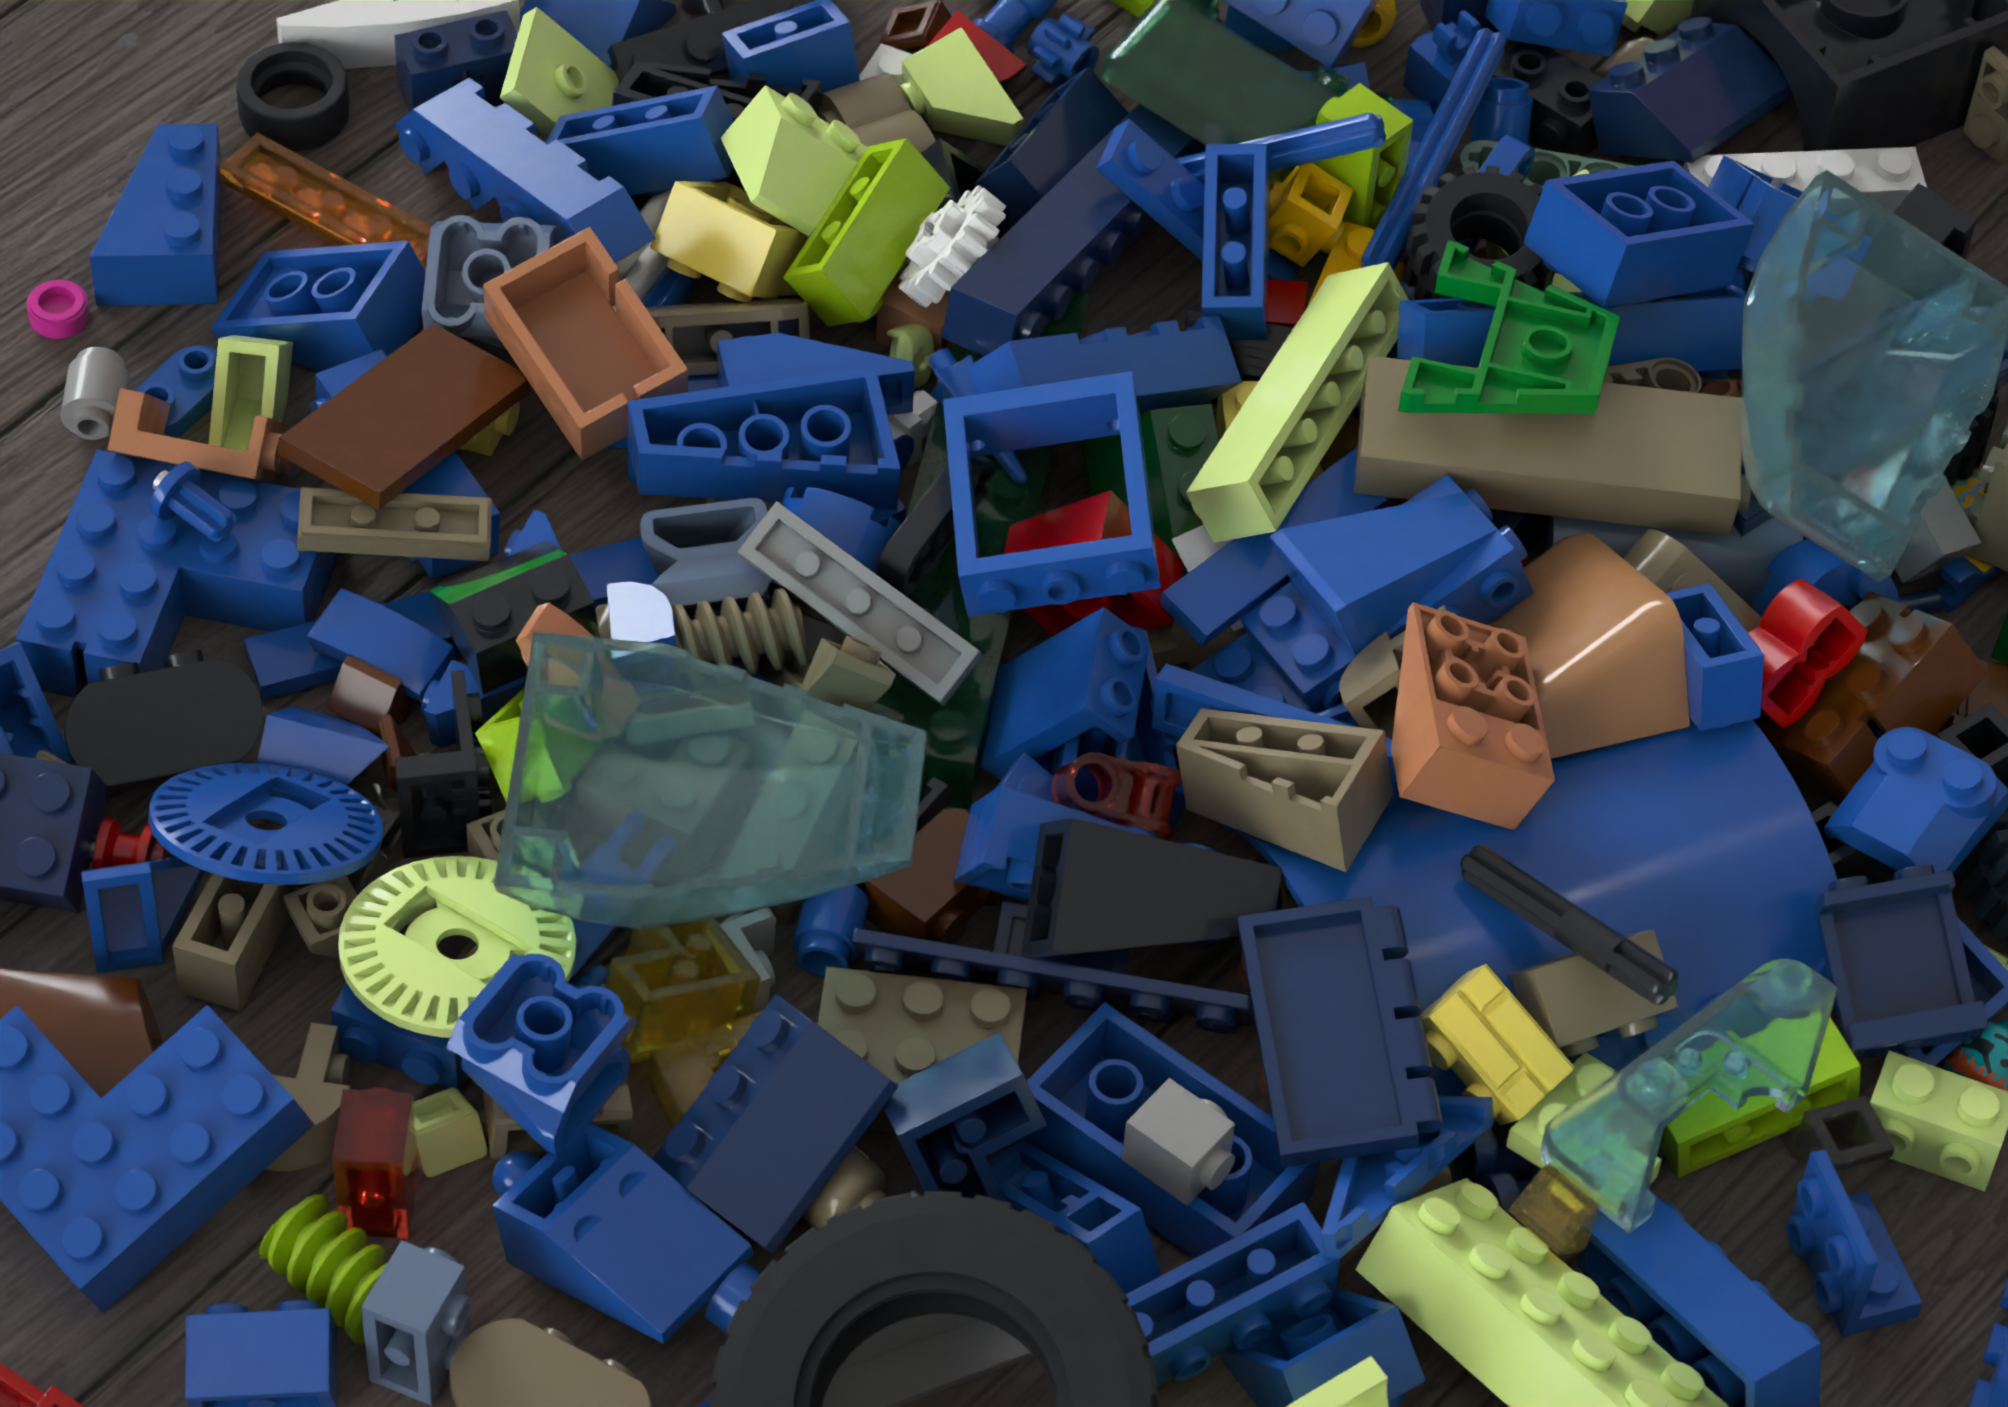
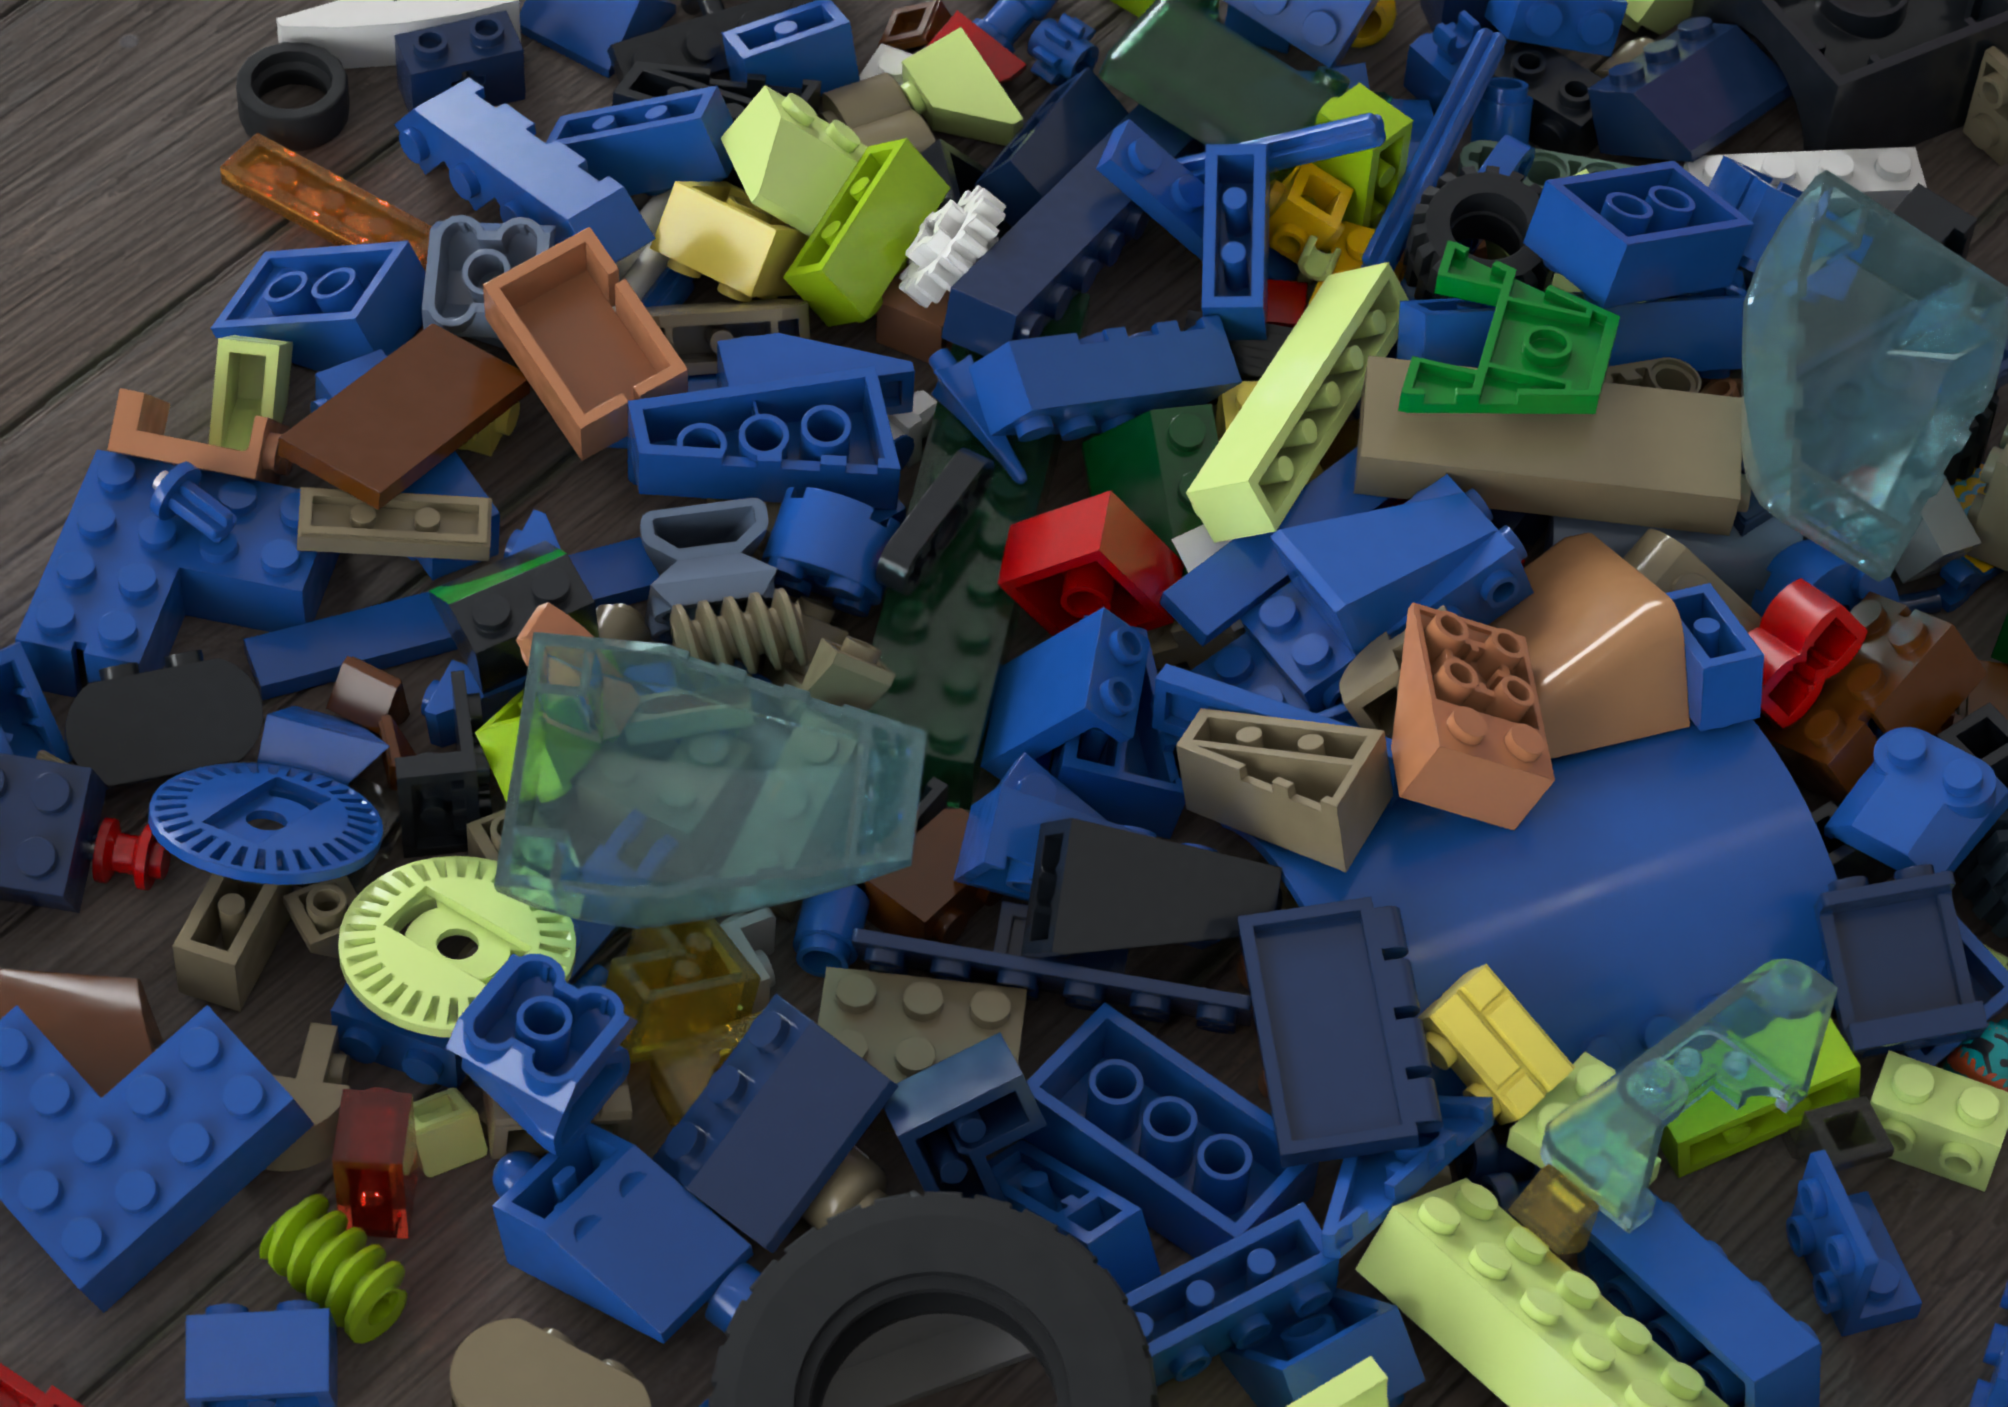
dark pink tile [26,280,90,339] -> none
light grey brick [60,347,129,440] -> none
blue slope [81,857,206,973] -> none
blue wedge [90,123,223,306] -> none
blue plate [134,345,217,438] -> none
blue slope [306,588,457,702] -> none
sand blue brick [362,1240,473,1406] -> none
yellowish green plate [500,7,619,137] -> none
brick [606,581,677,694] -> none
light grey plate [737,501,982,707] -> none
yellowish green piece [887,323,934,388] -> none
blue window [943,371,1161,617] -> none
clear red piece [1051,752,1182,840] -> none
light grey brick [1122,1078,1235,1206] -> none
black axle [1460,845,1679,1005] -> none
dark tan brick [1510,929,1679,1057] -> none
none -> yellowish green hand [1297,235,1342,286]

